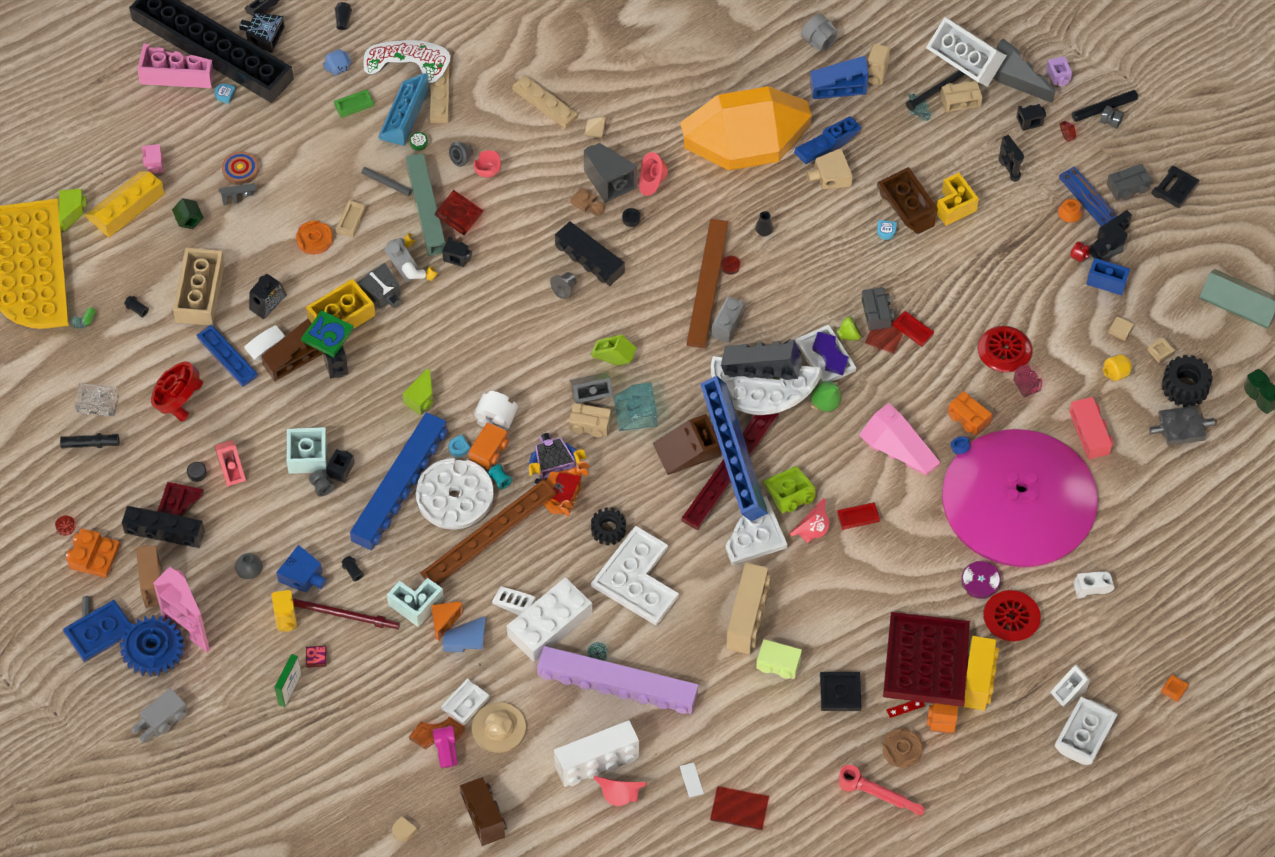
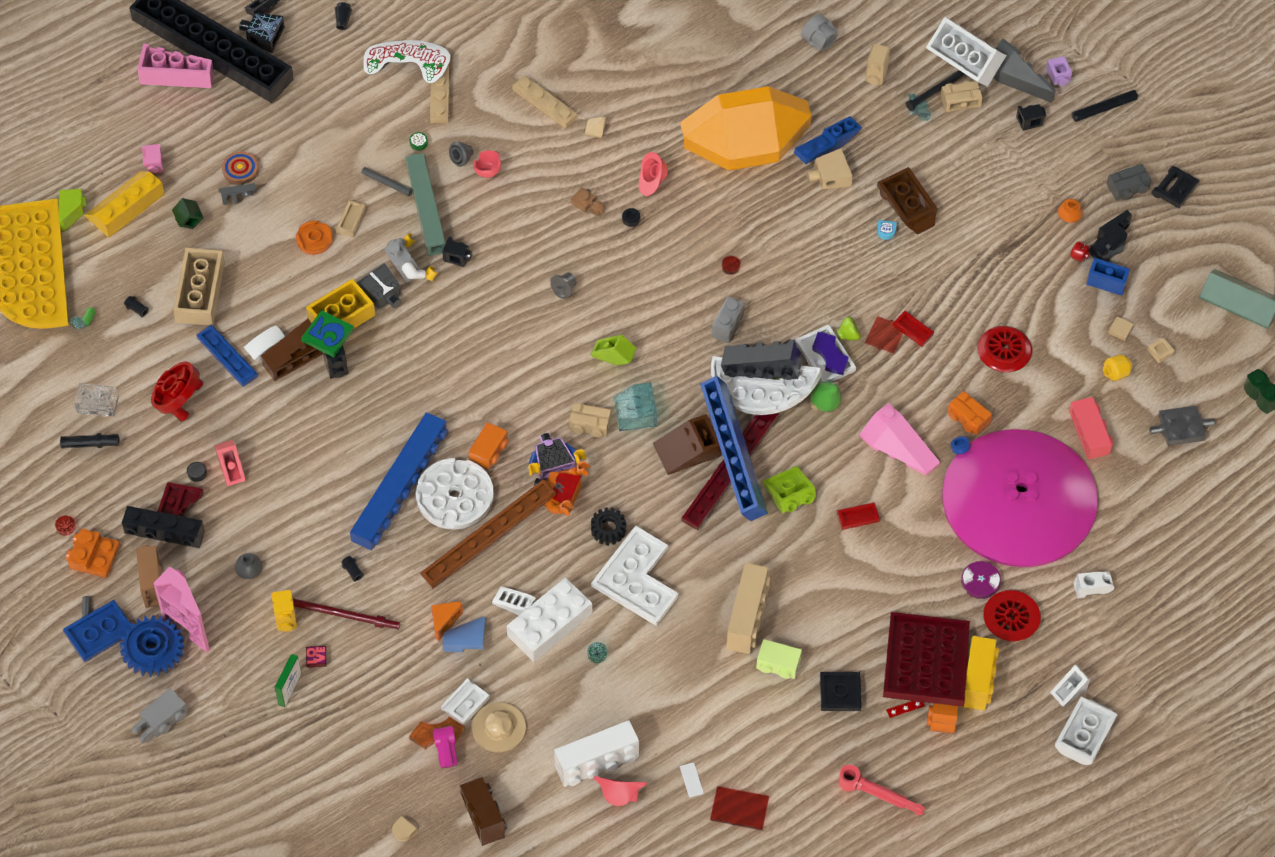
medium azure tile [214,84,236,104] -> none
black torso [249,274,287,319] -> none
blue torso [276,545,327,592] -> none
light aqua brick [287,427,327,474] -> none
dark grey wheel [309,469,334,497] -> none
medium blue head [323,49,351,75] -> none
black brick [326,449,355,483] -> none
bright green tile [334,89,374,118] -> none
dark azure slope [378,73,429,146] -> none
light aqua brick [387,578,444,627] -> none
lime slope [402,368,433,415] -> none
clear red plate [434,189,484,236] -> none
medium azure tile [449,434,471,457] -> none
white brick [474,391,518,430] -> none
teal bush [488,464,513,490] -> none
lavender brick [537,646,698,714] -> none
black brick [555,221,625,286] -> none
dark grey brick [569,372,613,403] -> none
dark grey slope [584,143,637,203] -> none
dark orange tile [687,219,729,348] -> none
white plate [725,496,787,566] -> none
black cone [755,211,774,236] -> none
coral hat [788,498,829,543] -> none
blue wedge [810,56,868,99] -> none
dark grey brick [861,287,894,331] -> none
medium nougat tile [882,728,923,768] -> none
yellow brick [937,172,979,226] -> none
black plate [998,134,1024,182] -> none
clear pink brick [1013,365,1043,398] -> none
clear red tile [1059,121,1076,142] -> none
blue tile [1059,166,1117,226] -> none
dark grey wheel [1100,105,1124,129] -> none
orange tile [1161,675,1189,702] -> none
black tyre [1162,355,1213,407] -> none

